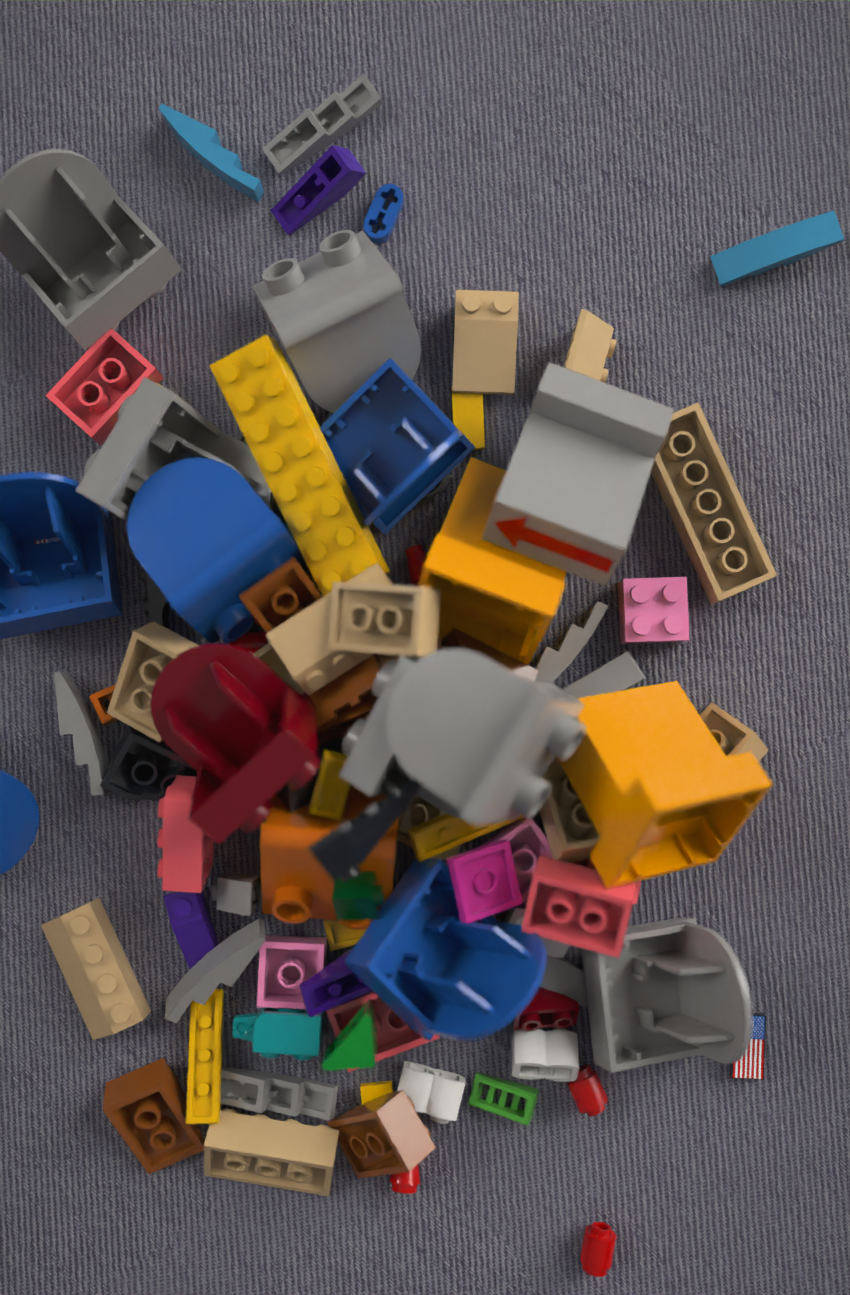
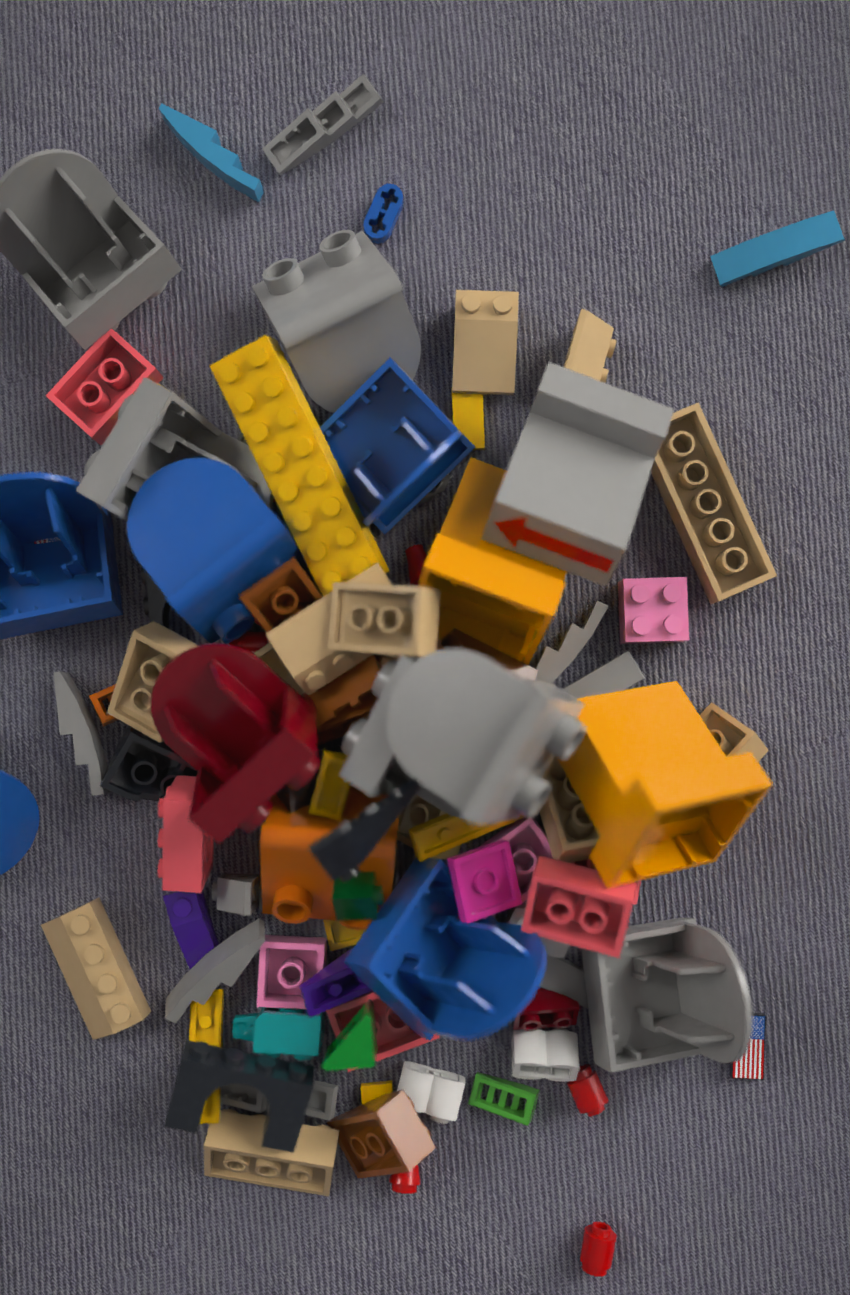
dark orange slope [102,1058,205,1174] -> none
dark purple slope [270,145,366,235] -> none
none -> black arch [164,1040,314,1153]

